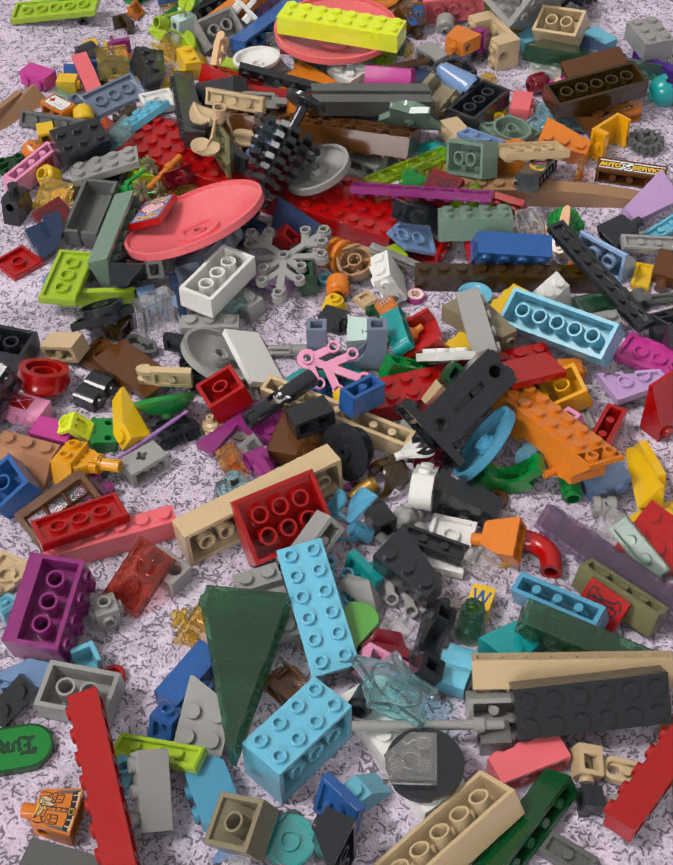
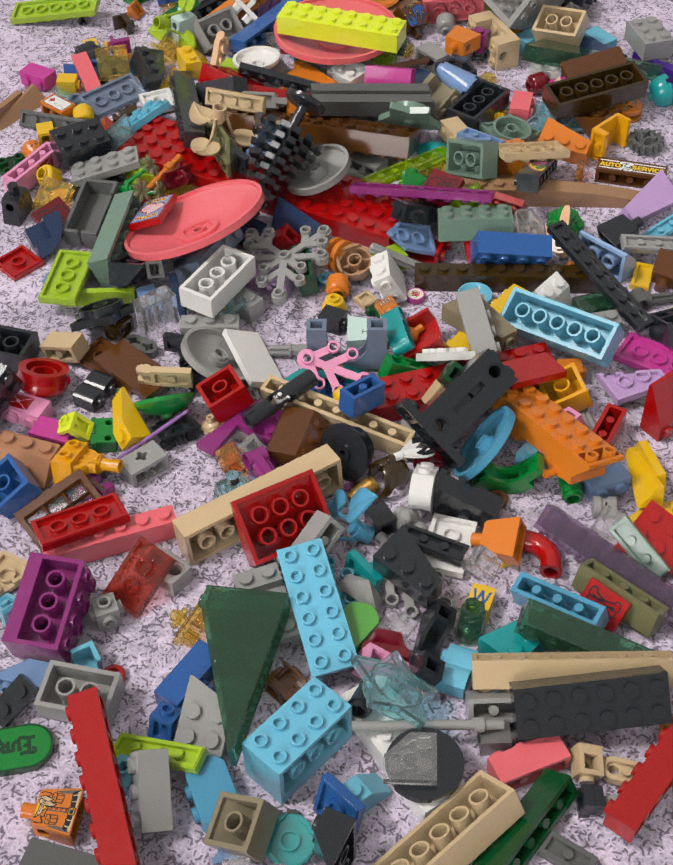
black brick [285,395,336,440] -> none

